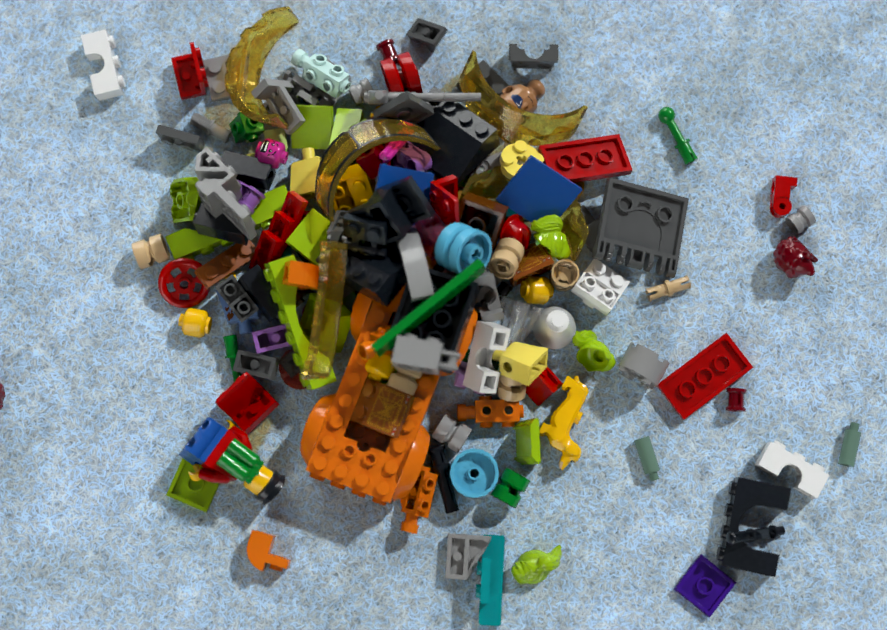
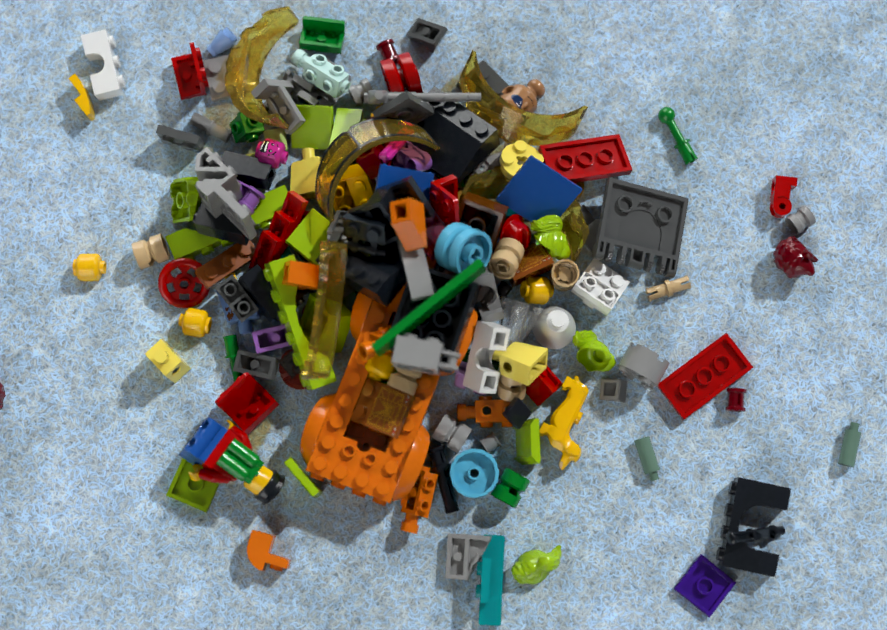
dark grey piece [509,44,558,71] -> none
white arch [754,441,830,499] -> none
none -> yellow slope [68,74,95,121]
none -> yellow head [73,254,107,281]
none -> light yellow torso [145,339,191,383]
none -> light blue cone [206,27,238,58]
none -> lime tile [285,457,323,497]
none -> green bracket [299,16,345,54]
none -> orange slope [390,197,427,252]
none -> light grey axle [479,432,501,453]
none -> black tile [502,397,533,429]
none -> light grey slope [599,378,627,403]

